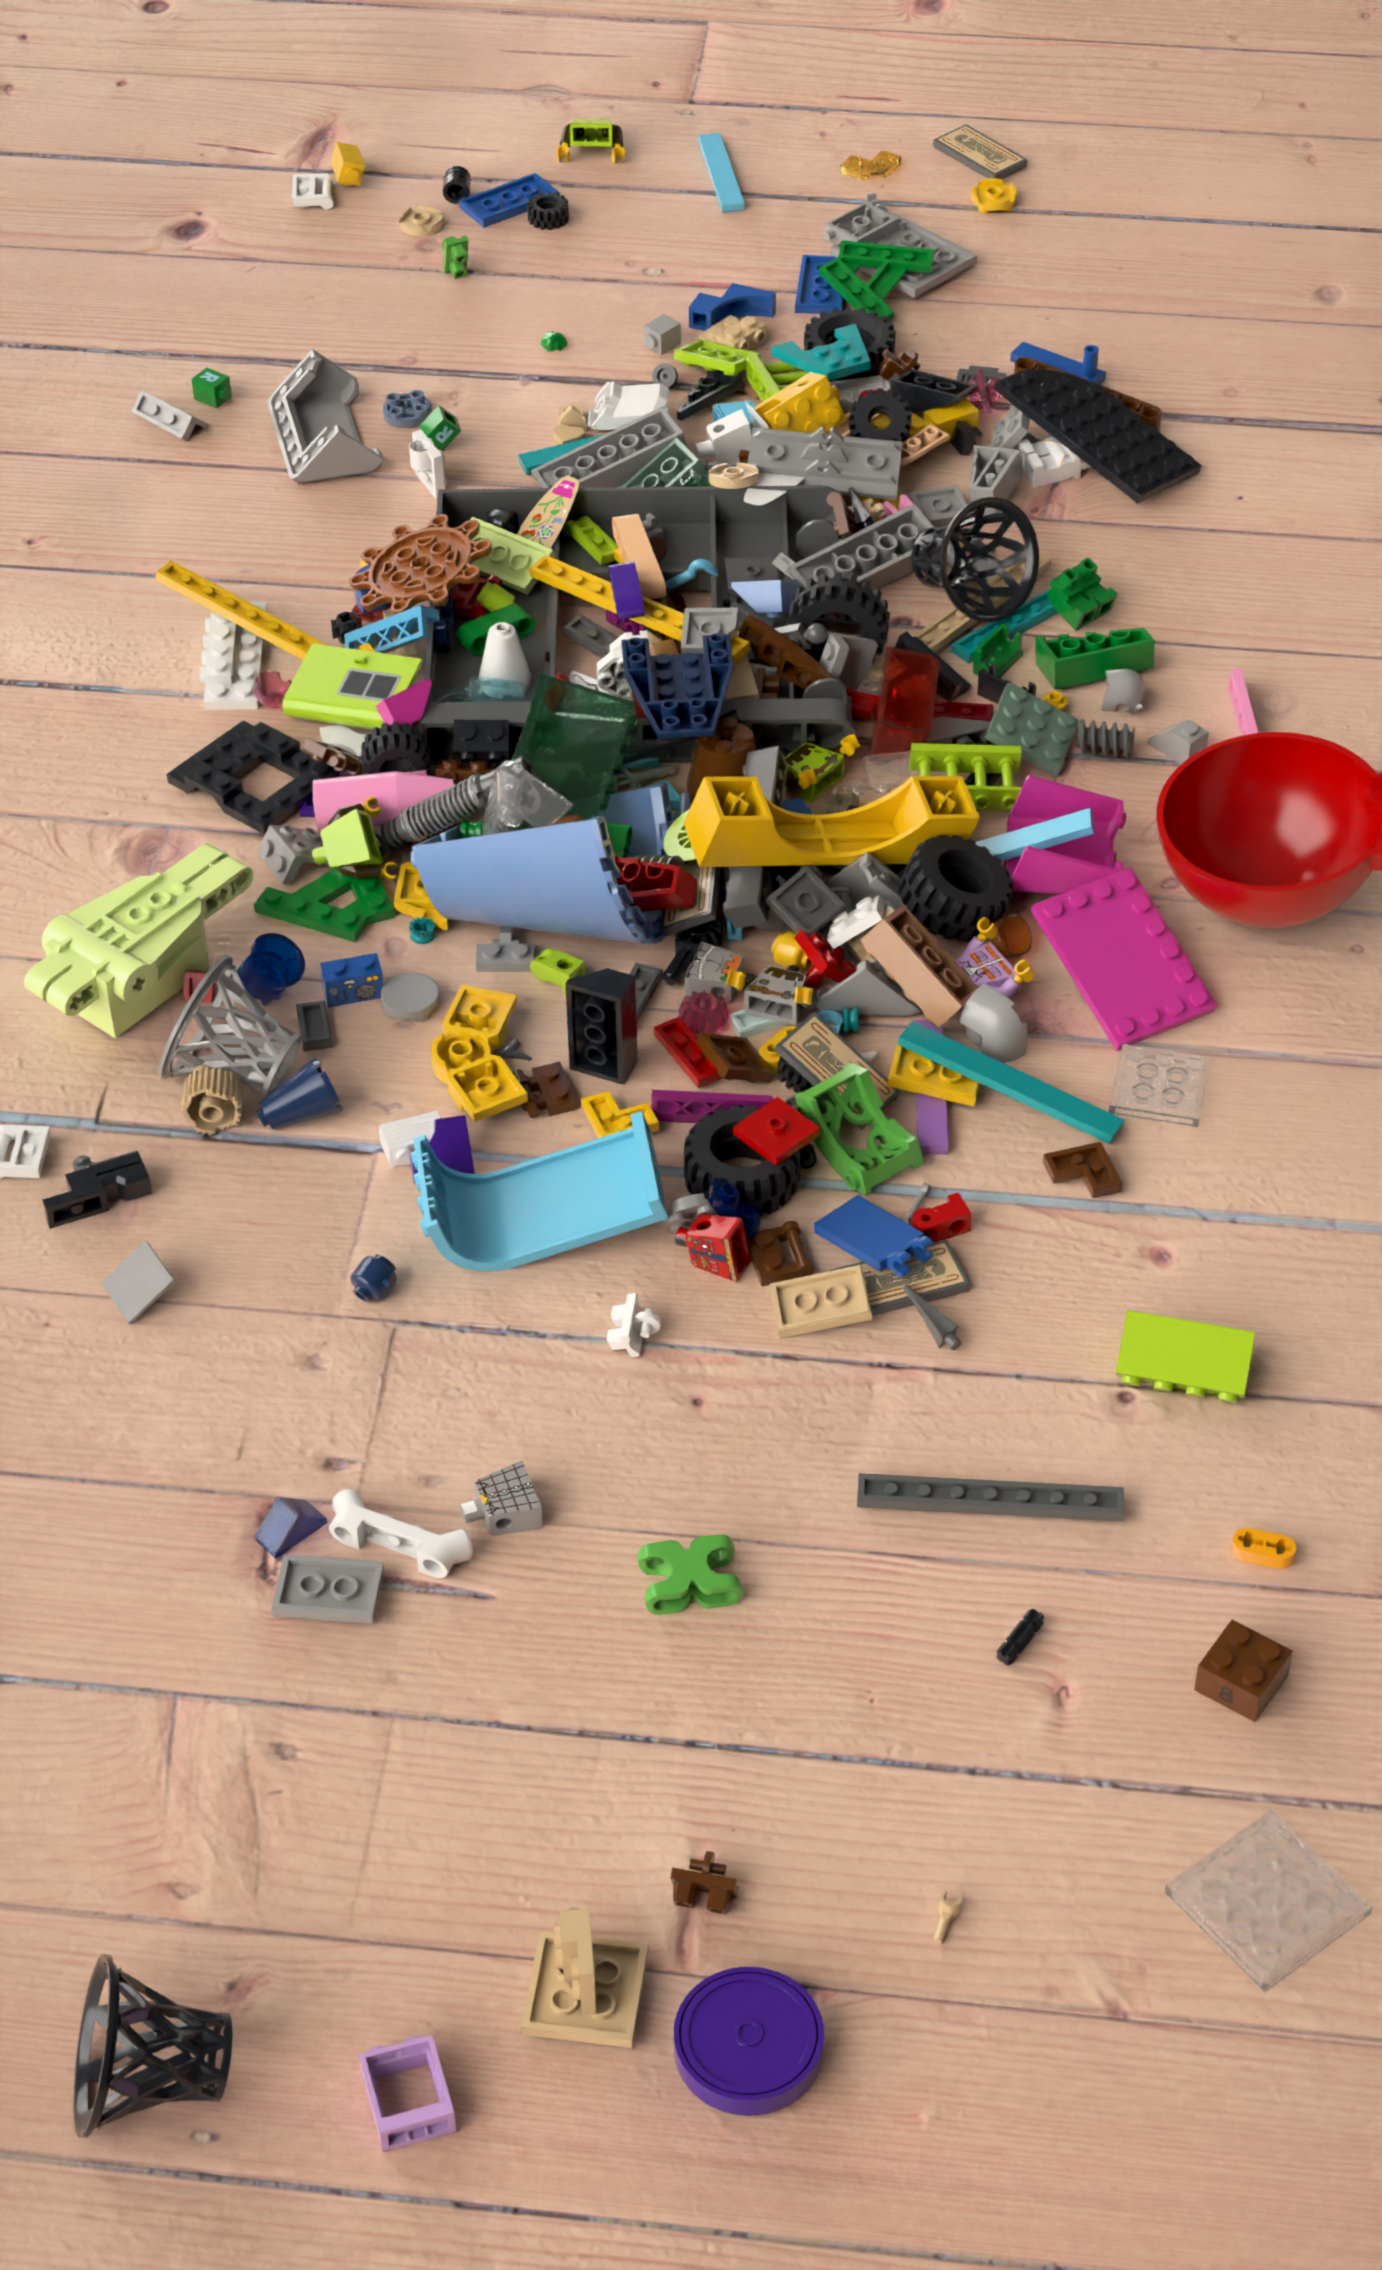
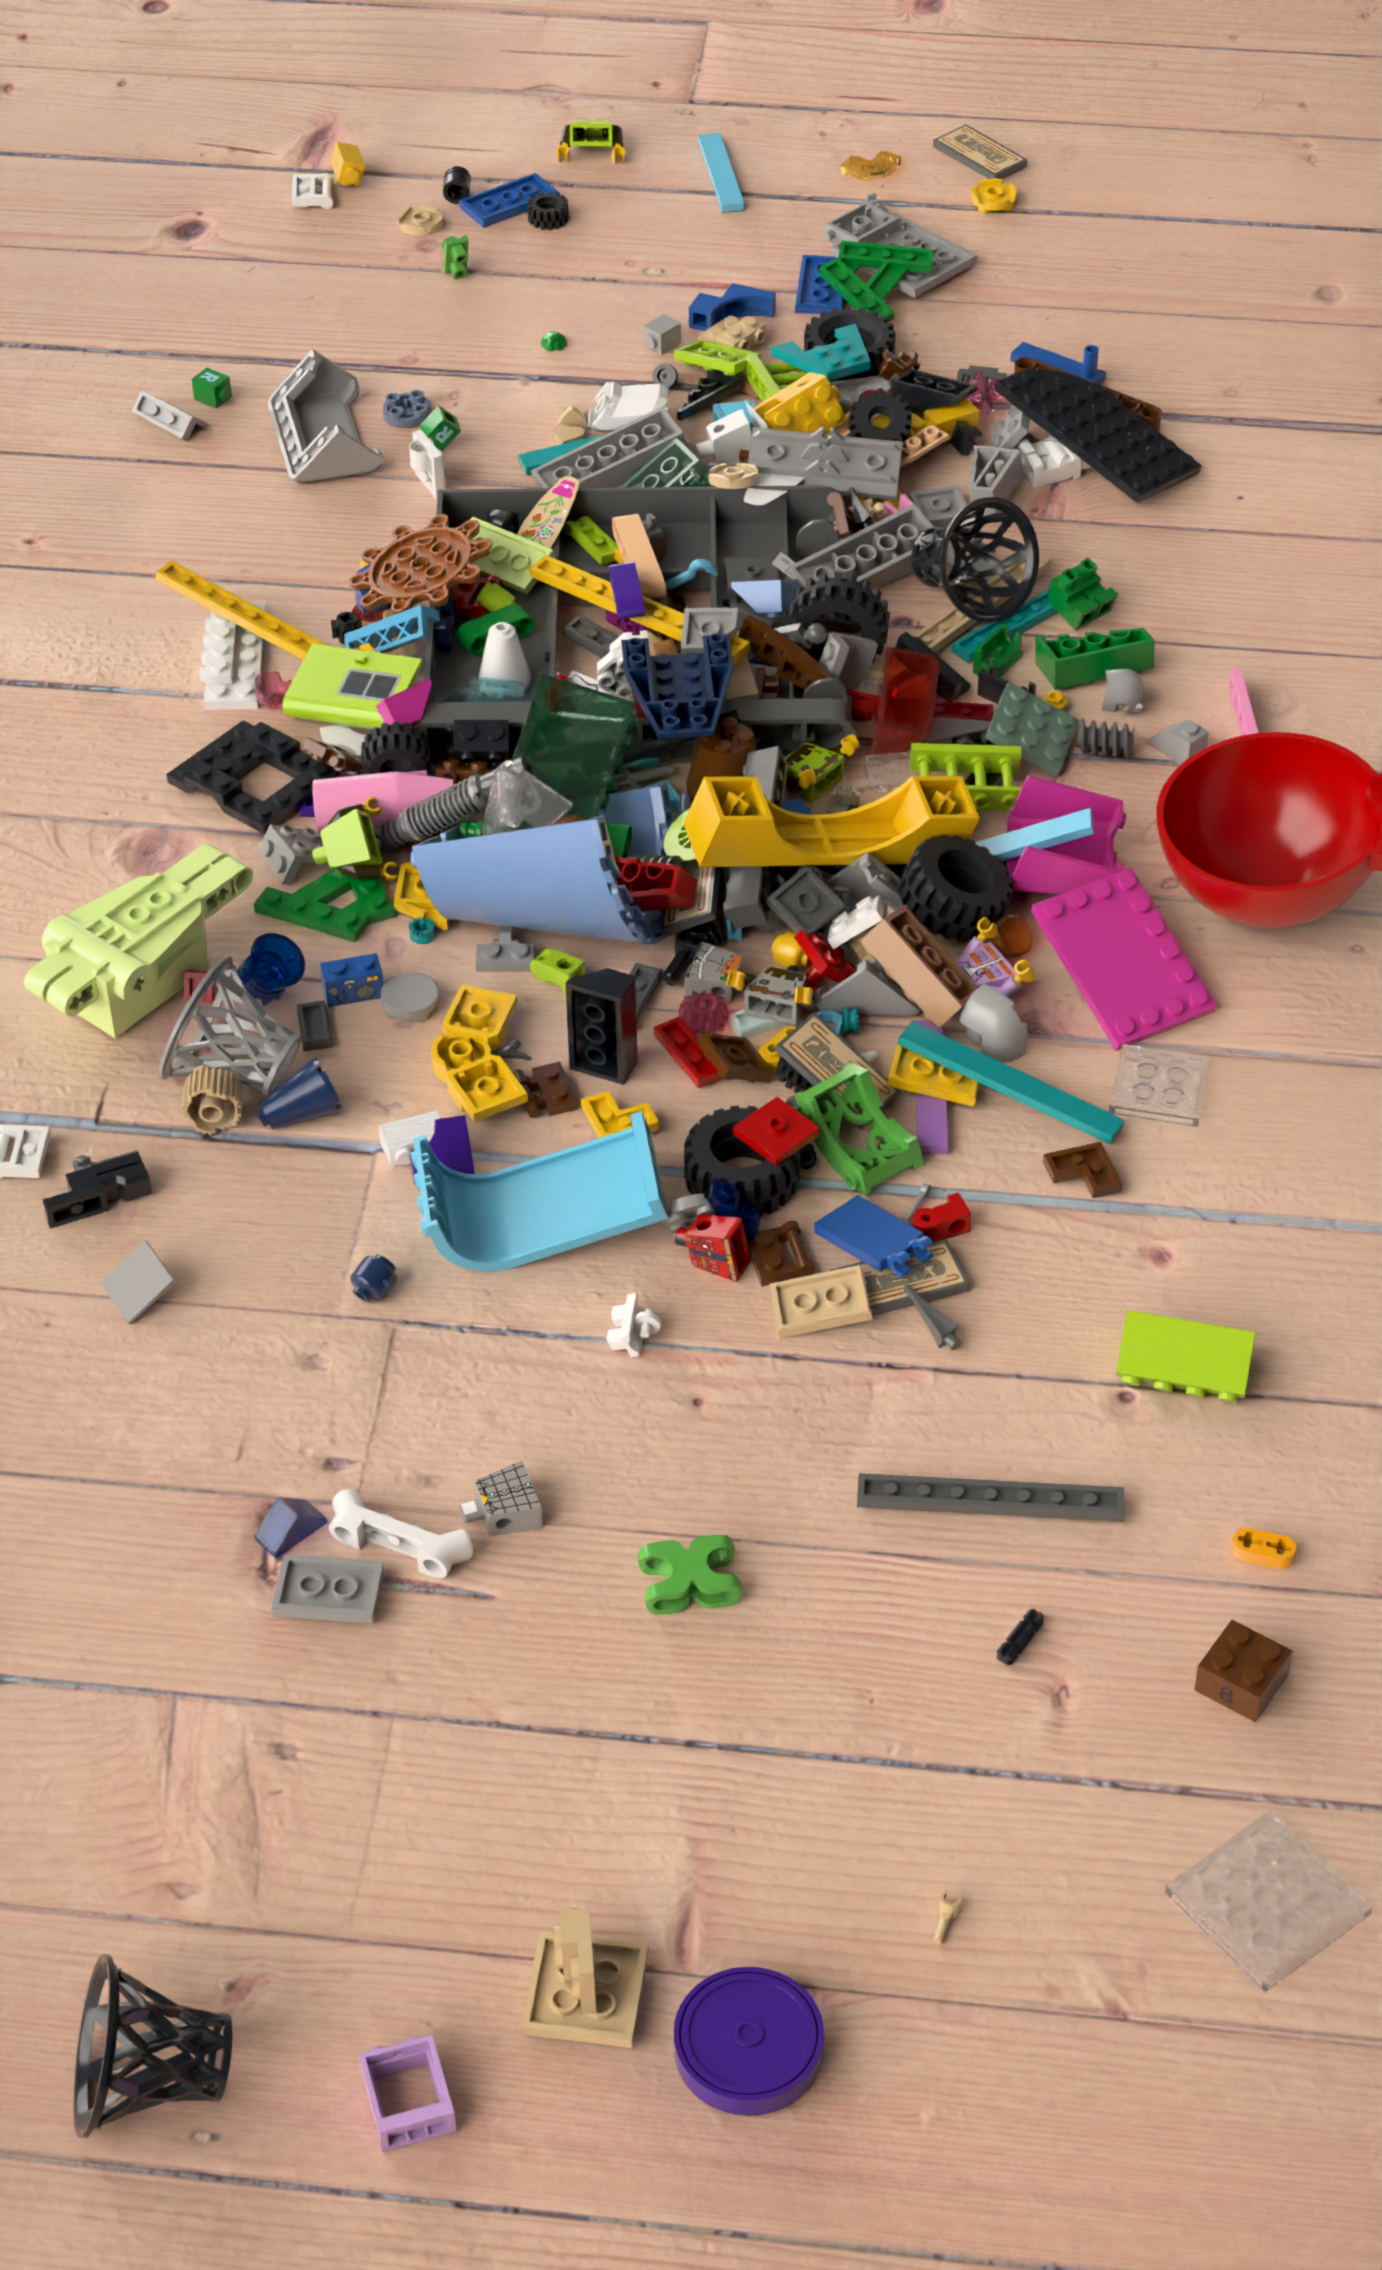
magenta fence [651,1089,774,1124] -> none
reddish brown hips [670,1851,739,1915] -> none

